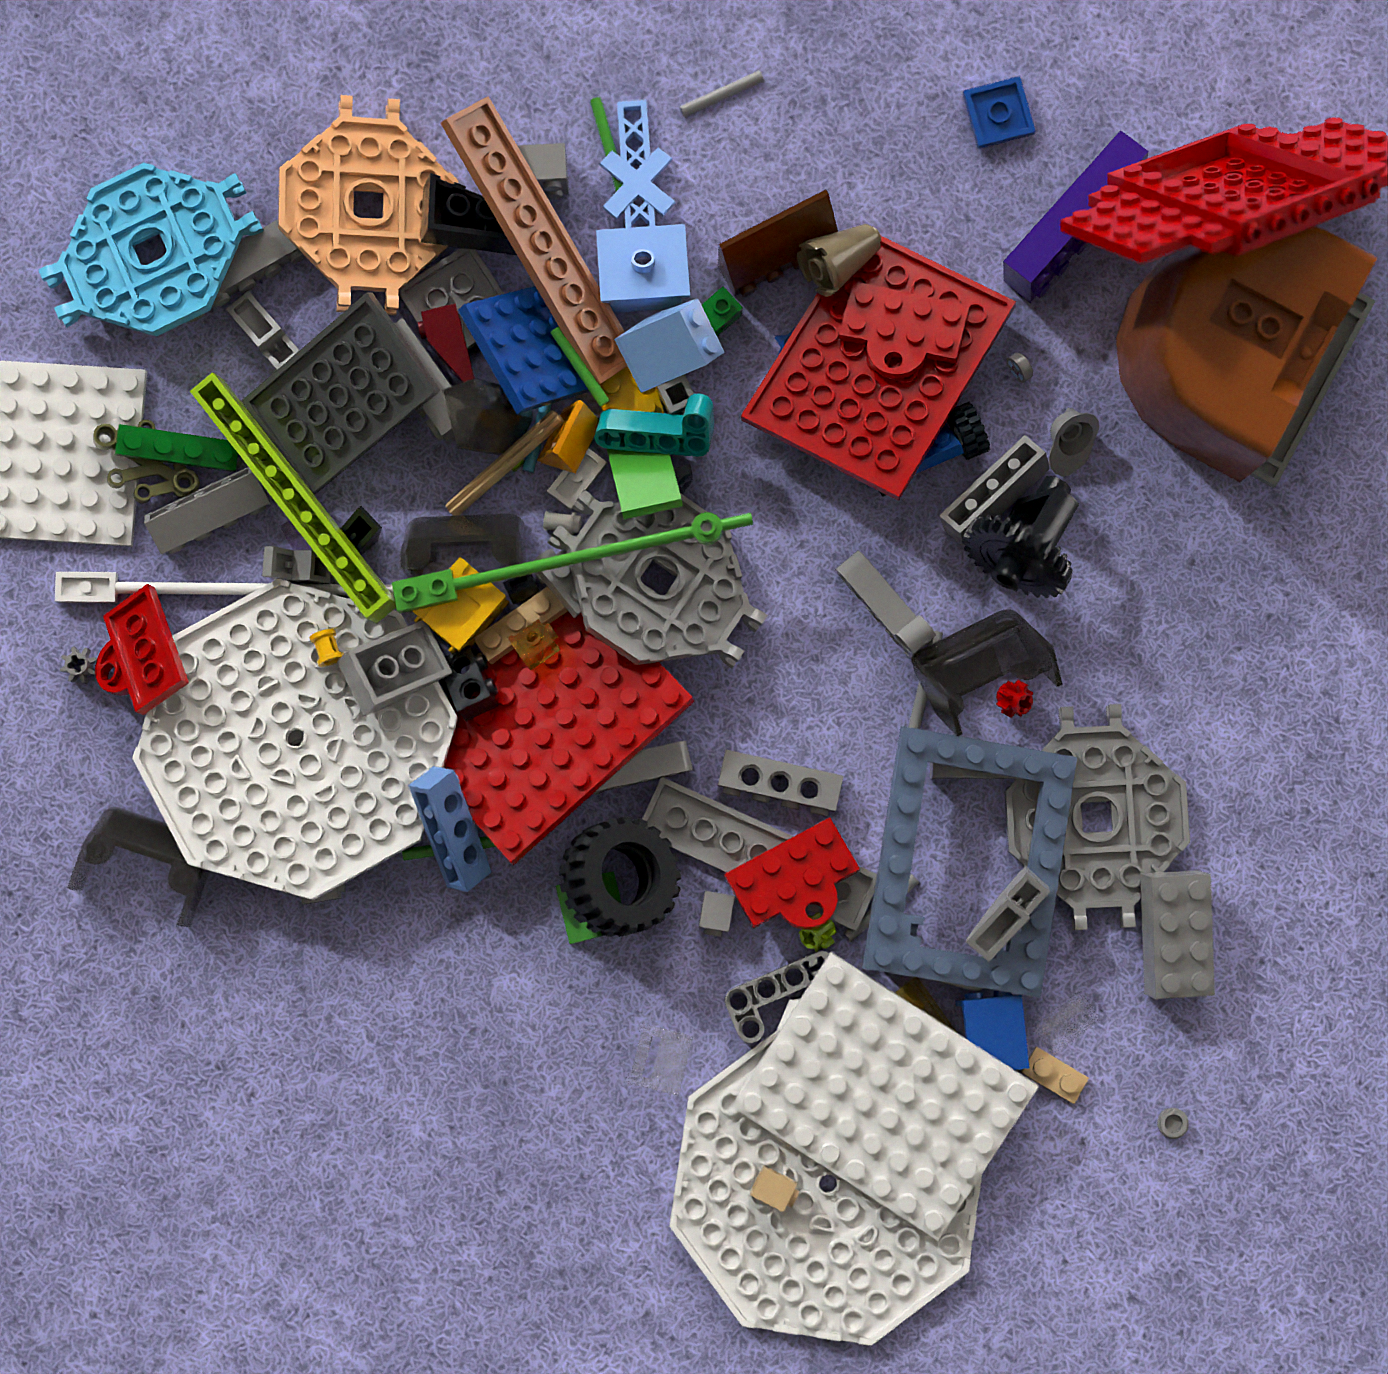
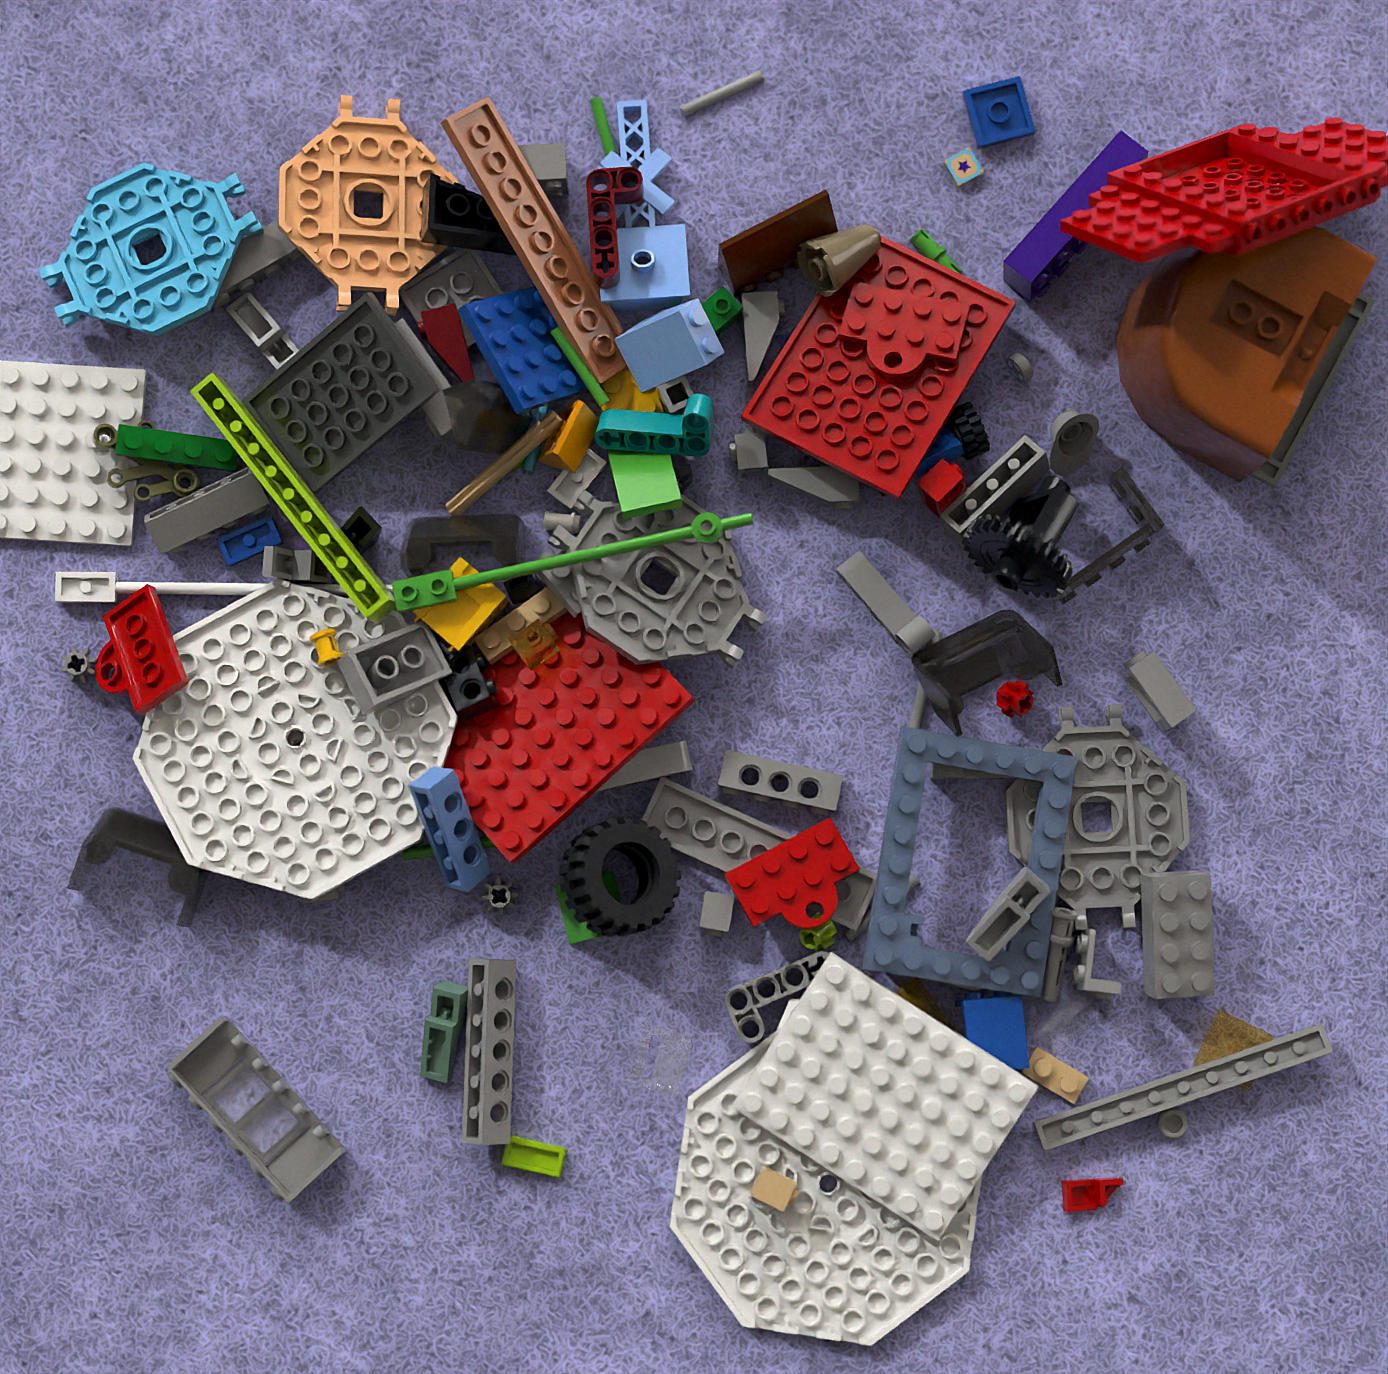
none -> light grey window [166,1016,347,1203]
none -> blue plate [216,515,284,567]
none -> sand green slope [420,980,468,1083]
none -> light grey brick [462,959,516,1145]
none -> light grey gear [481,877,520,915]
none -> lime tile [501,1135,567,1178]
none -> dark red beam [586,166,644,289]
none -> light grey brick [729,428,768,474]
none -> light grey slope [741,291,785,386]
none -> light grey slope [767,466,859,511]
none -> bright green pin [910,228,963,274]
none -> red brick [917,458,968,520]
none -> tile [943,147,984,188]
none -> light grey plate [1033,1023,1333,1151]
none -> light grey pin [1040,908,1078,1002]
none -> clear smoke bracket [1049,466,1165,605]
none -> red slope [1061,1178,1123,1212]
none -> light grey bracket [1071,929,1122,1000]
none -> light grey window [1120,651,1196,732]
none -> clear yellow tile [1193,1009,1274,1091]

